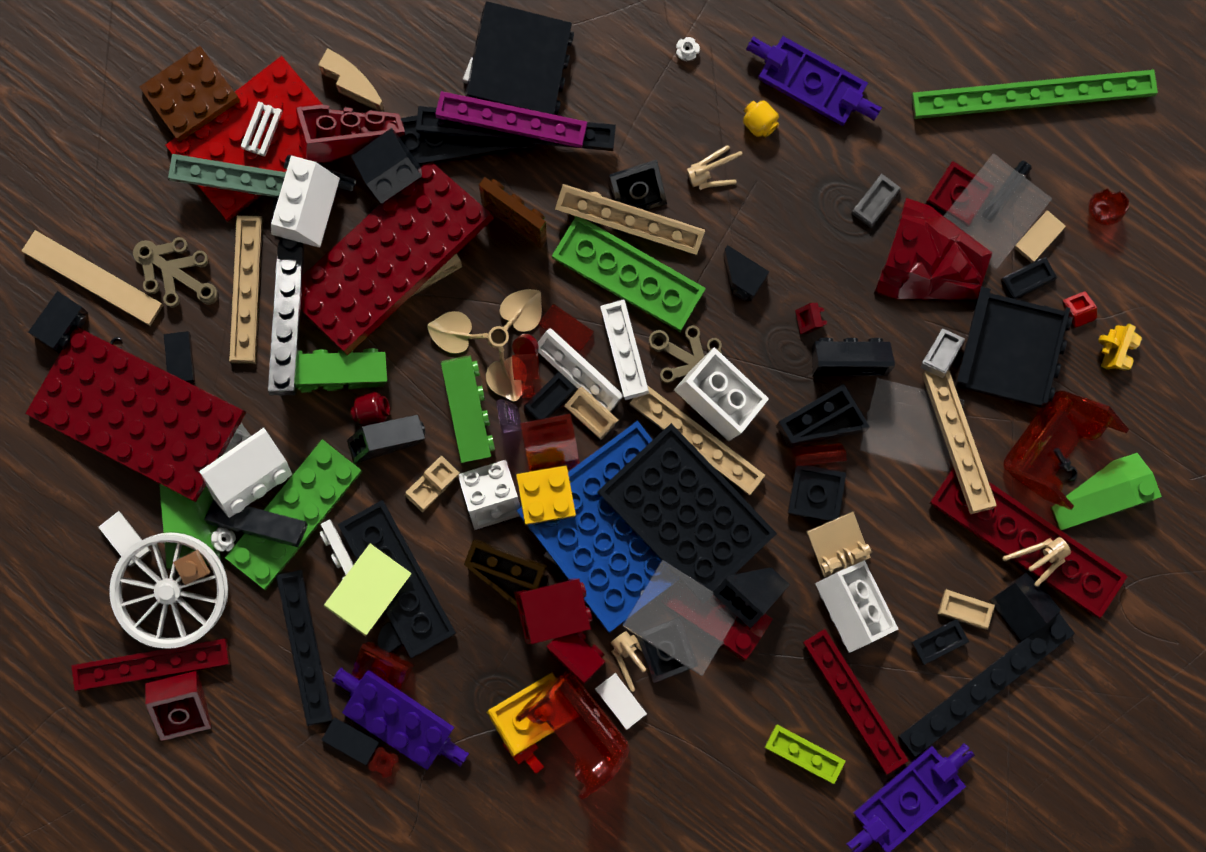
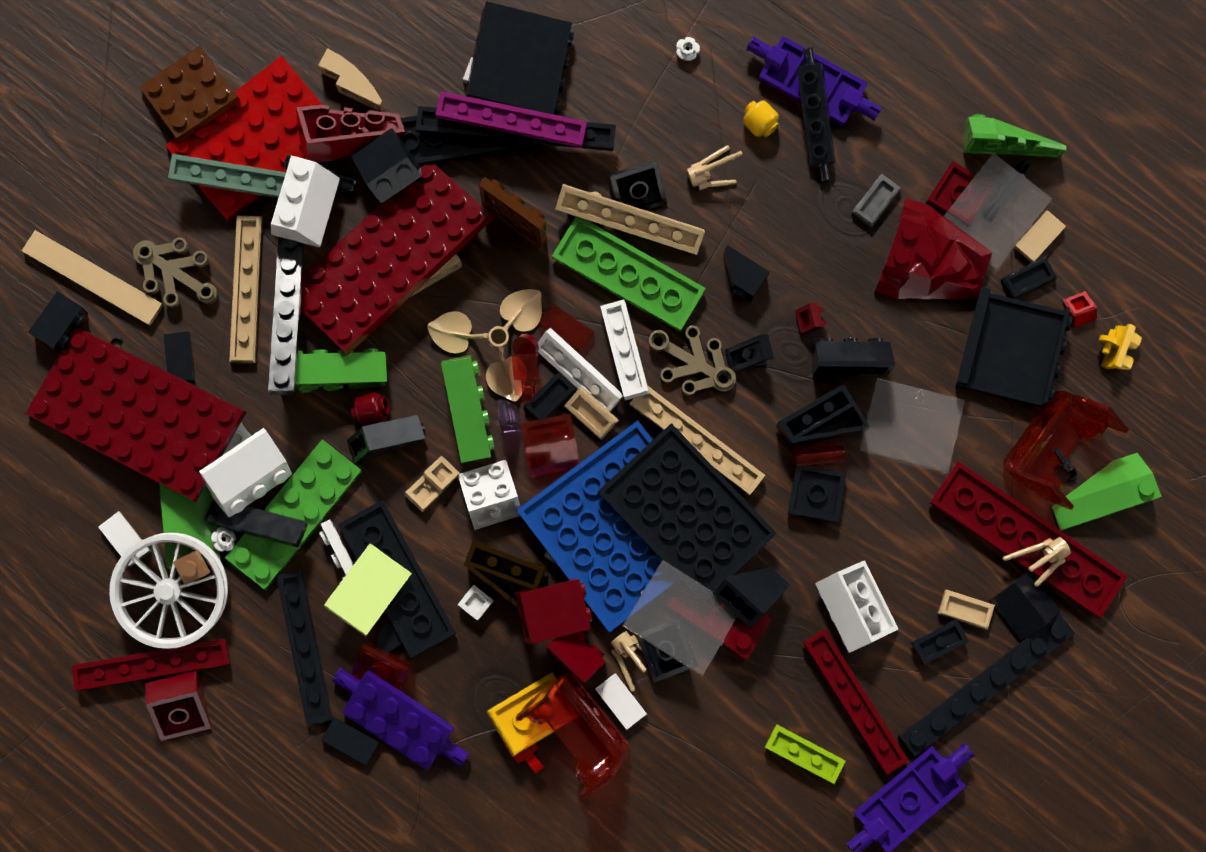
white tile [241,101,283,157] -> none
clear red plate [368,747,399,778] -> none
yellow plate [516,465,576,525] -> none
white slope [674,347,769,441] -> none
tan hinge [807,512,872,578] -> none
bright green plate [911,70,1158,119] -> none
flat silver tile [921,328,965,379] -> none
tan plate [922,370,997,514] -> none
clear red hair [1088,188,1129,226] -> none
none -> white plate [458,585,494,621]
none -> black slope [725,334,774,373]
none -> black plate [797,48,836,182]
none -> bright green wedge [963,114,1066,158]

